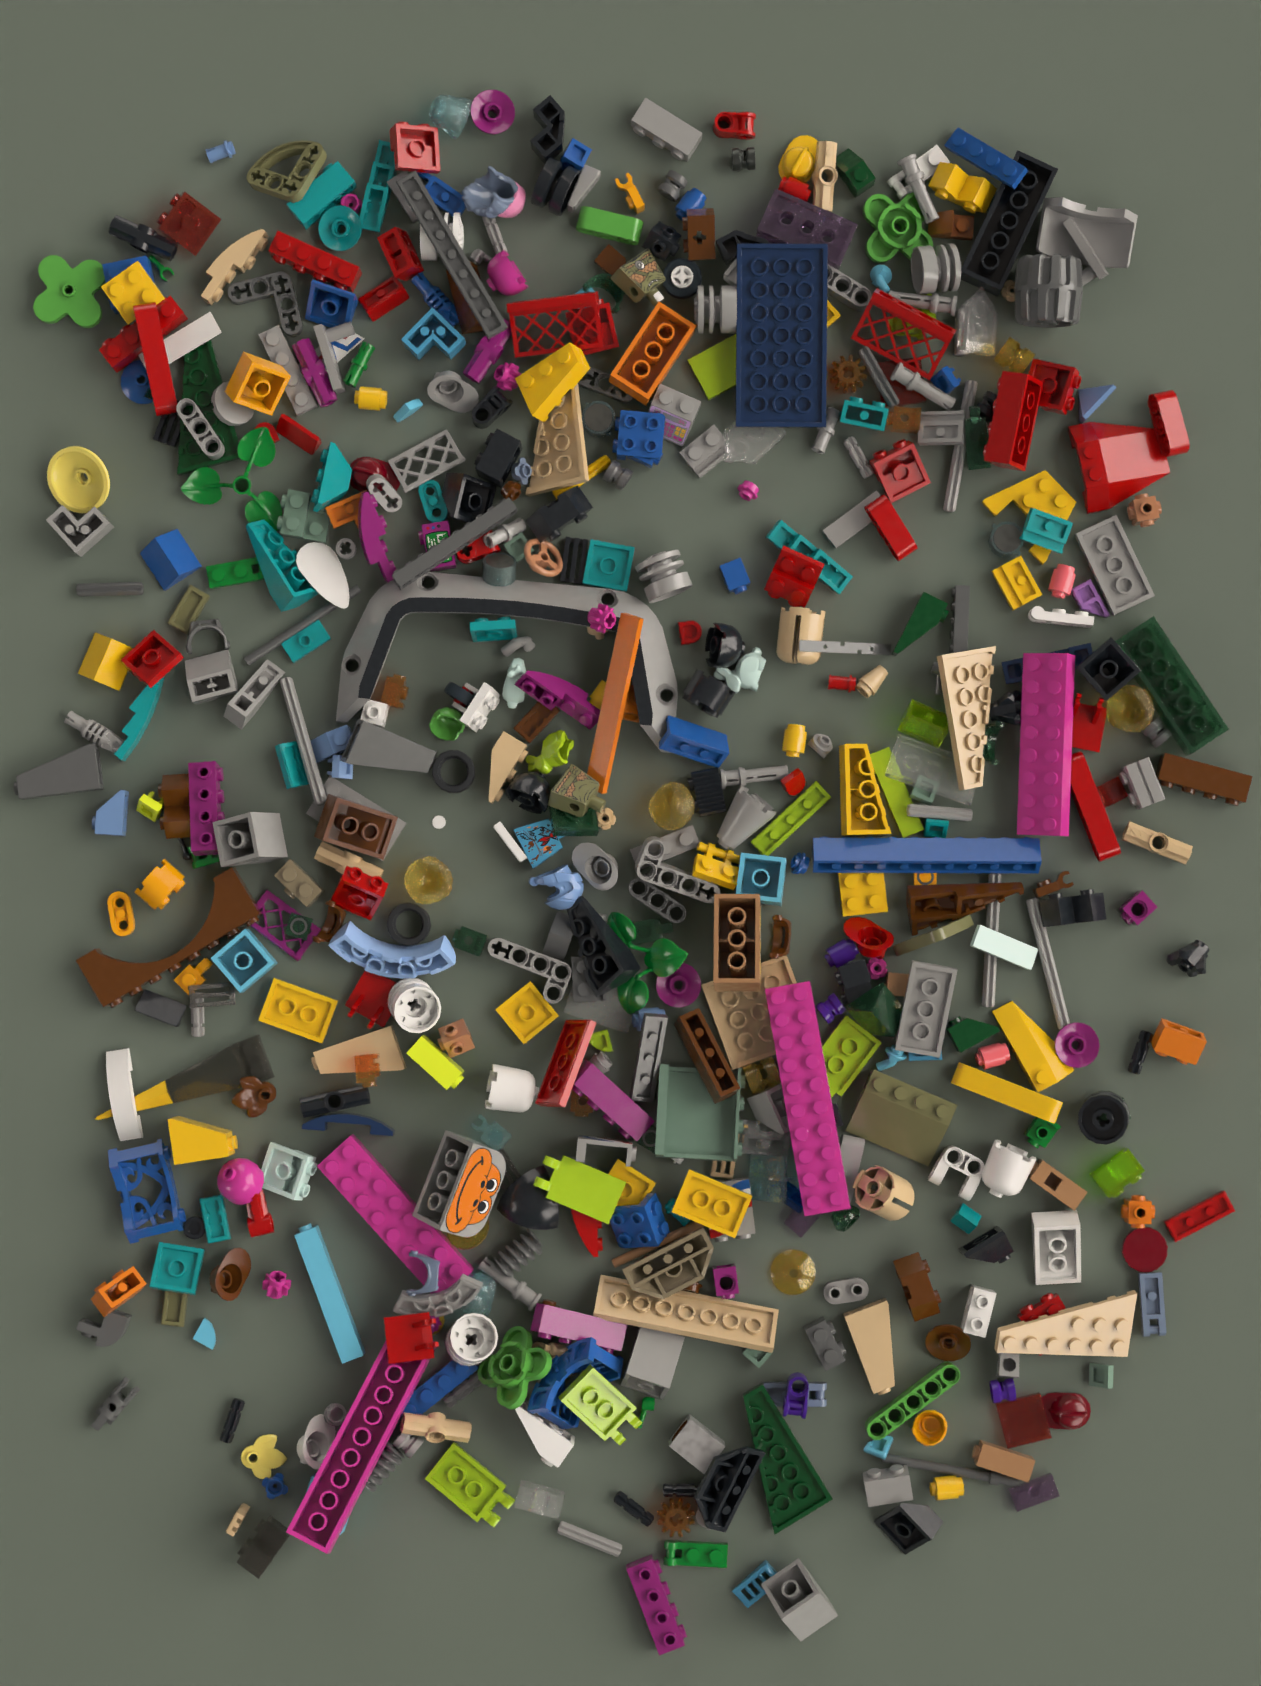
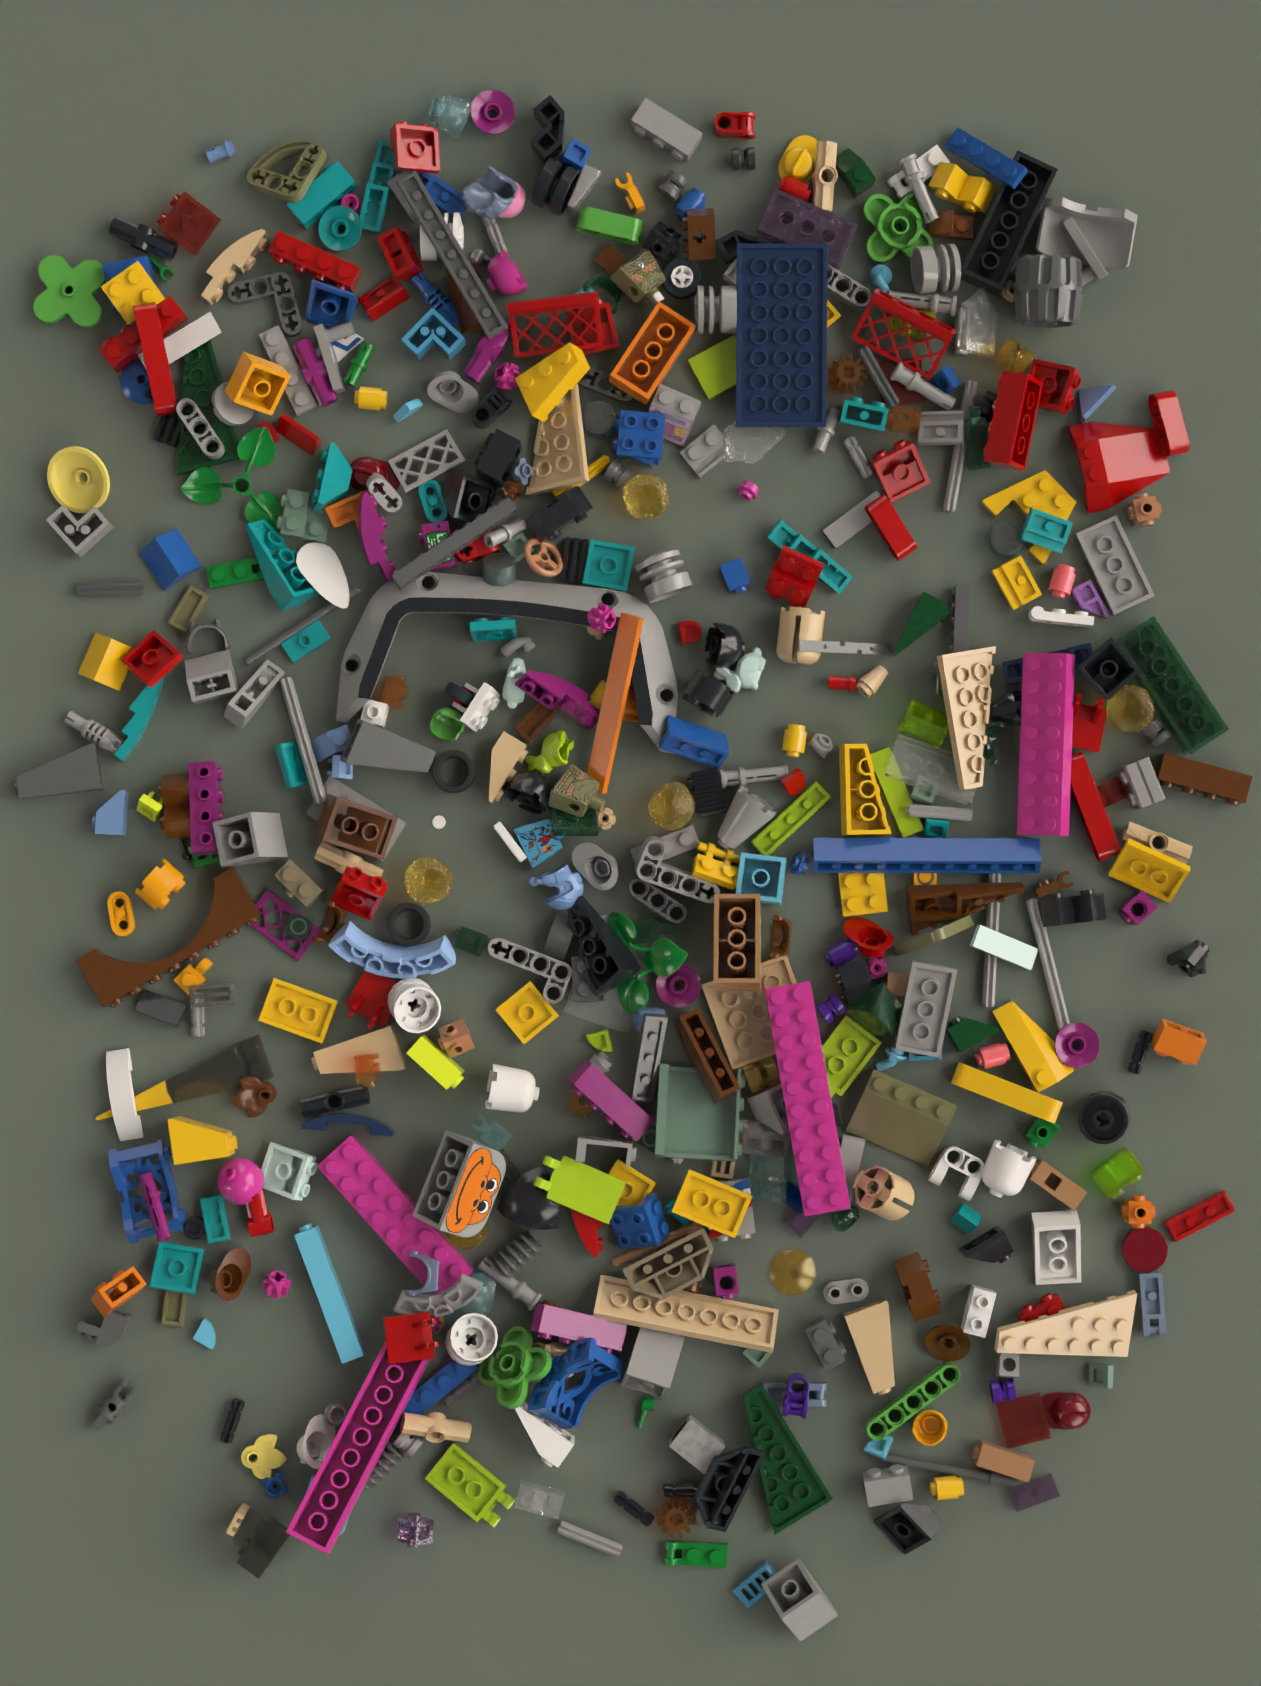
medium azure brick [211,929,278,993] -> none
light grey bush [336,538,357,560] -> none
red tile [535,1020,596,1107] -> none
lime tile [558,1364,642,1445] -> none
magenta brick [626,1554,687,1656] -> none
none -> magenta pin [138,1172,172,1242]
none -> clear purple brick [397,1513,434,1548]
none -> clear yellow hair [623,473,670,520]
none -> yellow plate [1108,838,1191,903]

